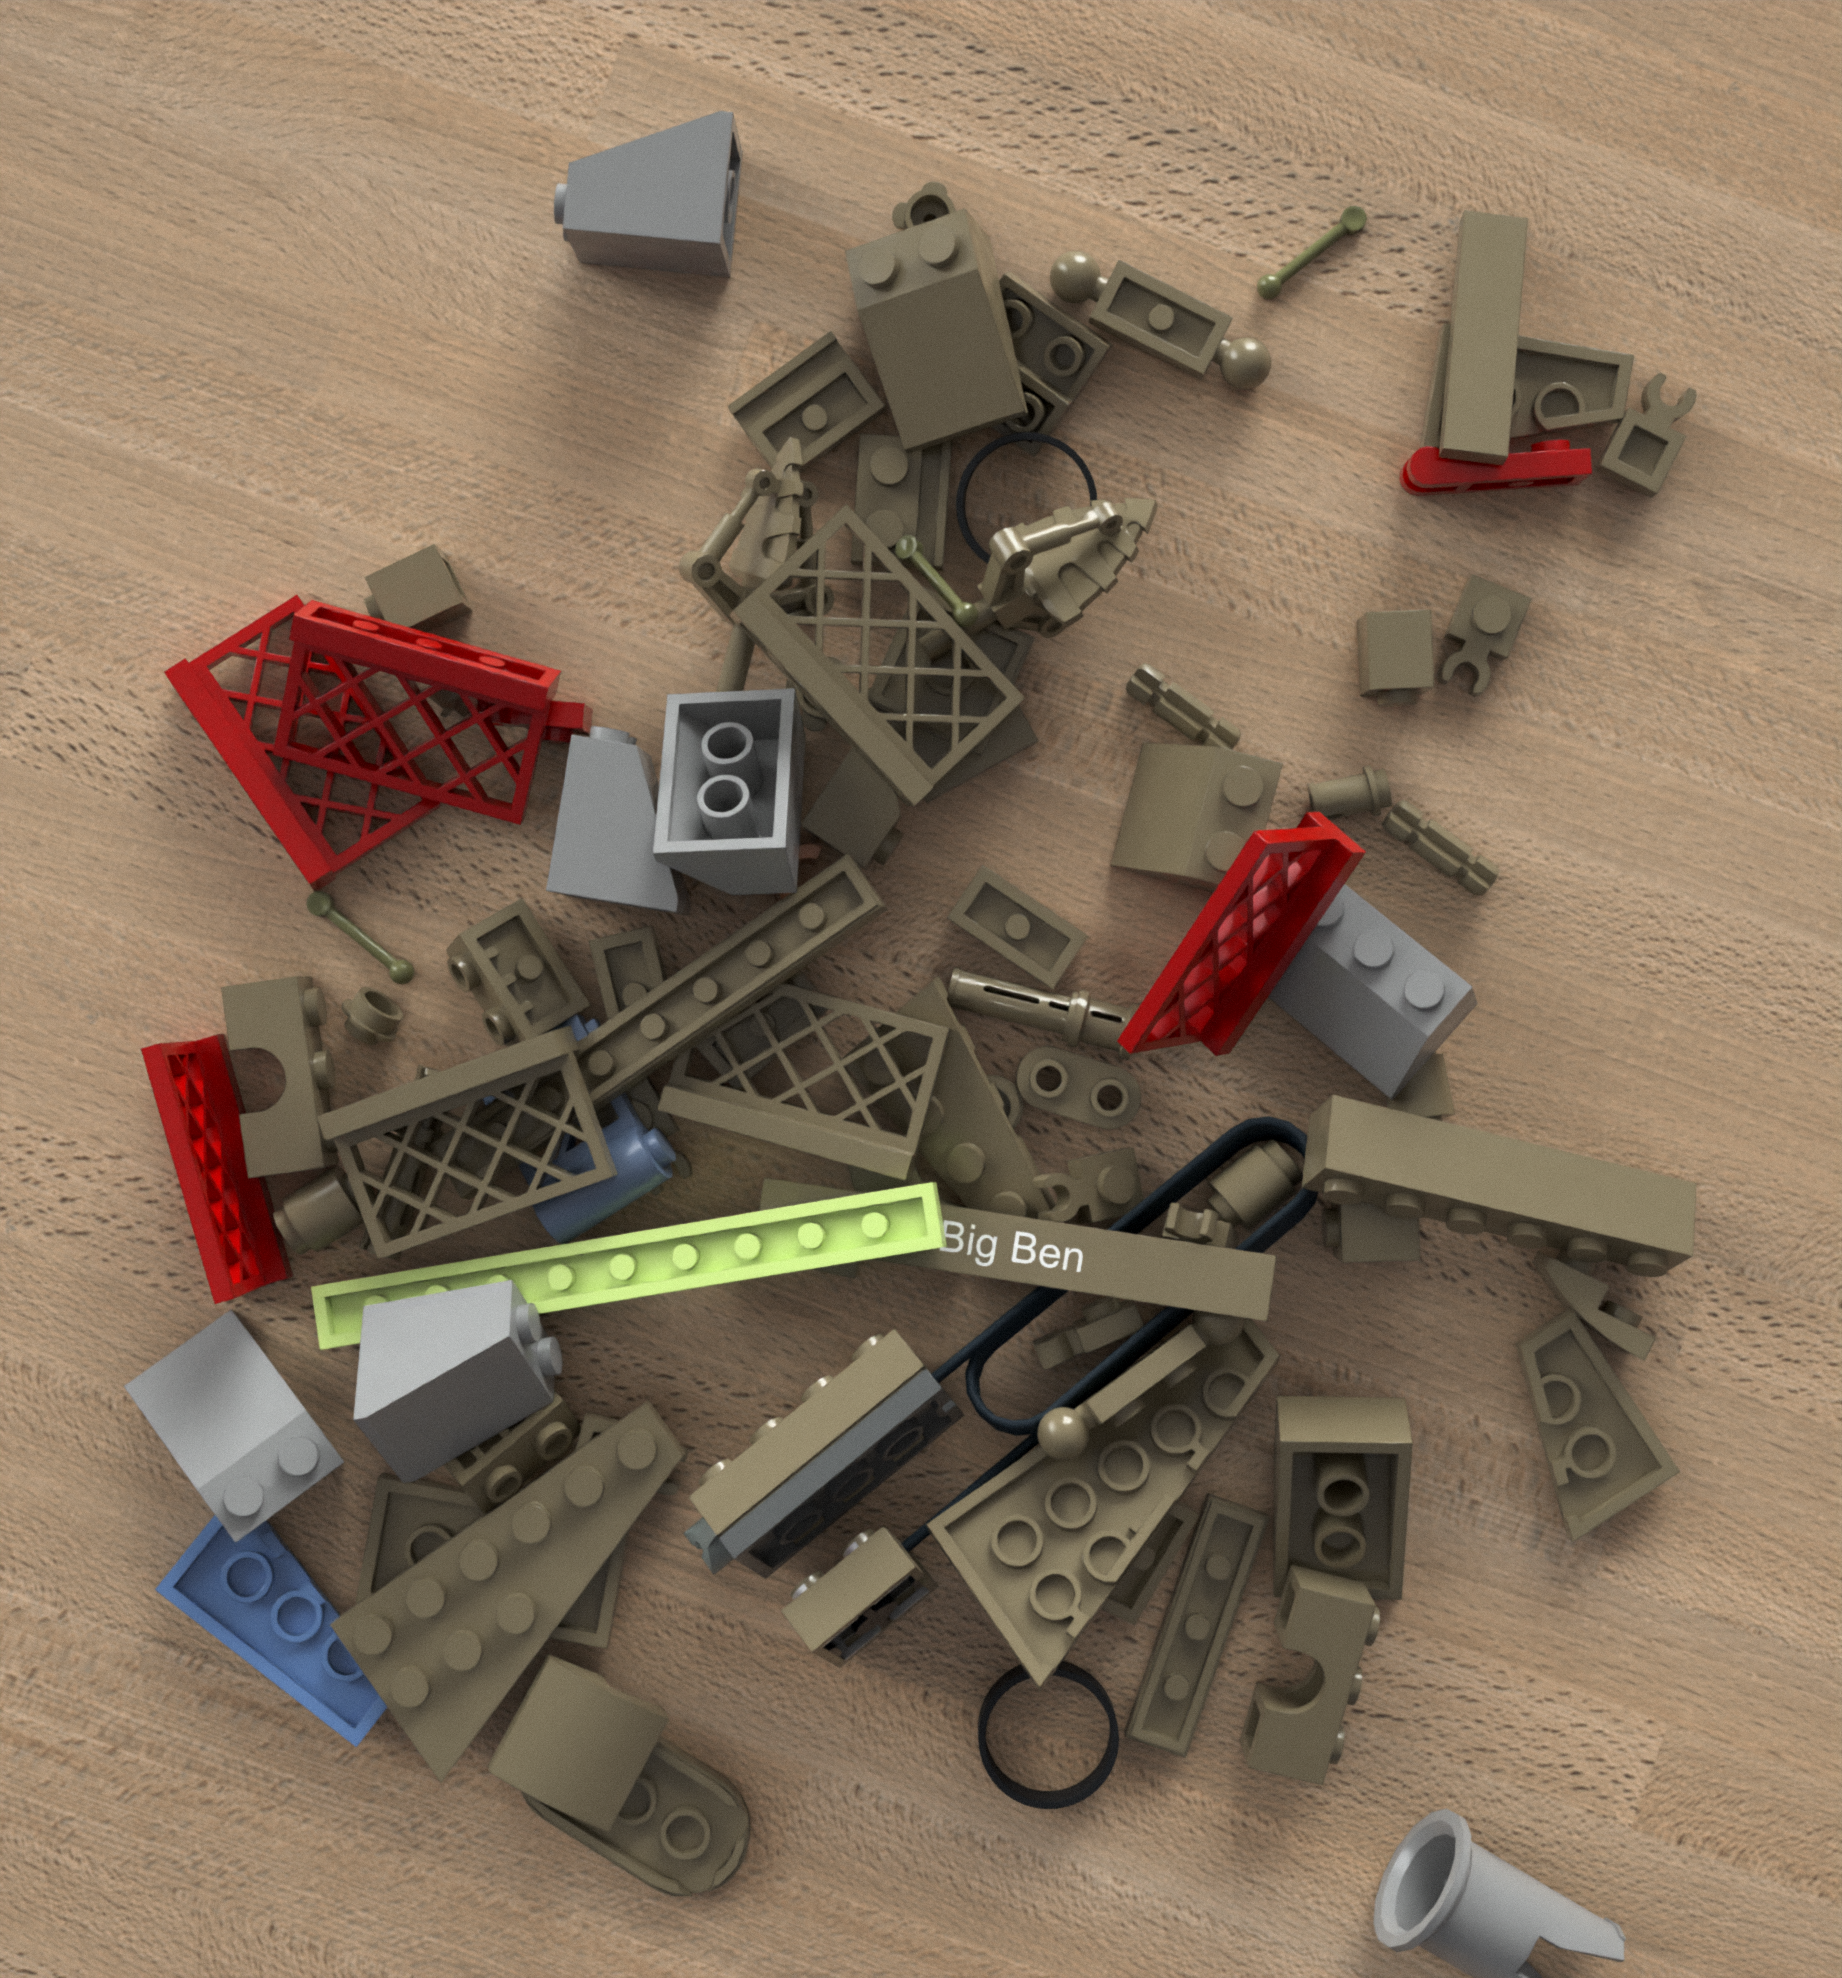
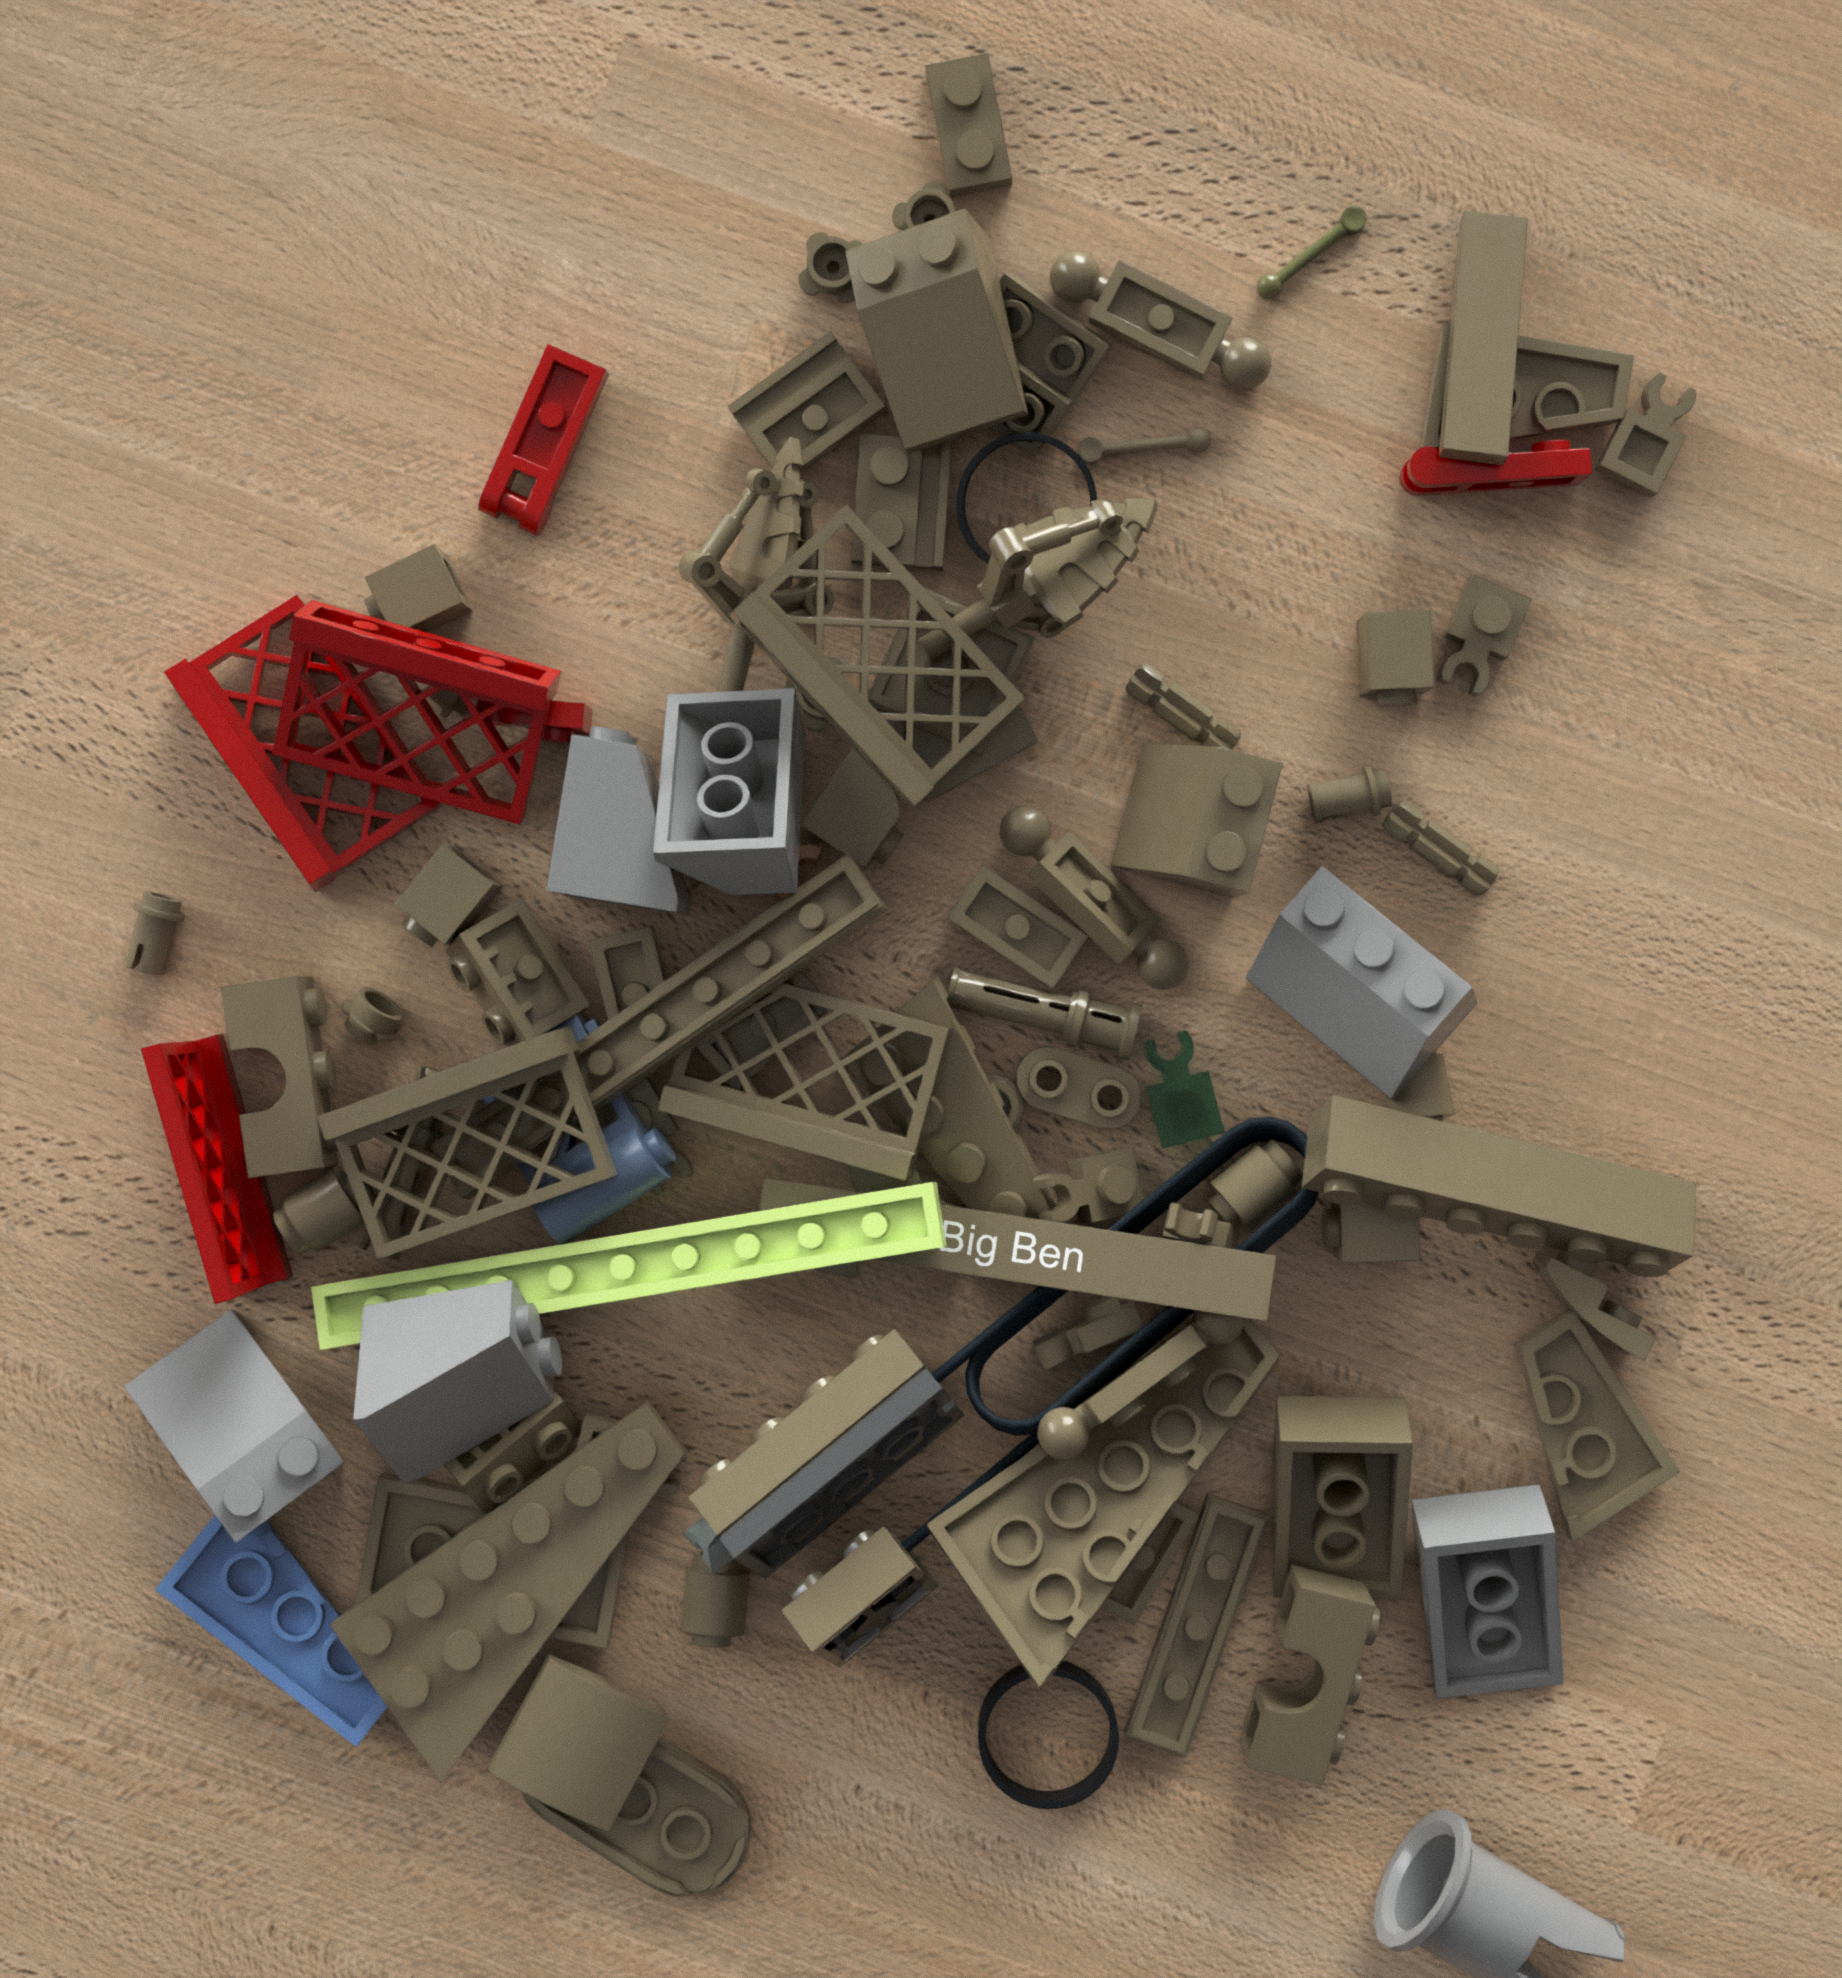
olive hinge [306,891,414,985] -> none
light grey slope [554,111,743,277] -> none
olive hinge [895,535,978,628] -> none
red fence [1117,812,1366,1056] -> none
none -> dark tan pin [123,891,185,975]
none -> dark tan brick [395,844,503,947]
none -> red plate [478,343,609,536]
none -> dark tan brick [681,1550,750,1648]
none -> dark tan plate [798,232,863,303]
none -> dark tan plate [925,53,1012,197]
none -> dark tan plate [1000,805,1188,990]
none -> dark tan hinge [1078,427,1211,465]
none -> clear green plate [1143,1030,1225,1149]
none -> light grey slope [1412,1484,1564,1699]

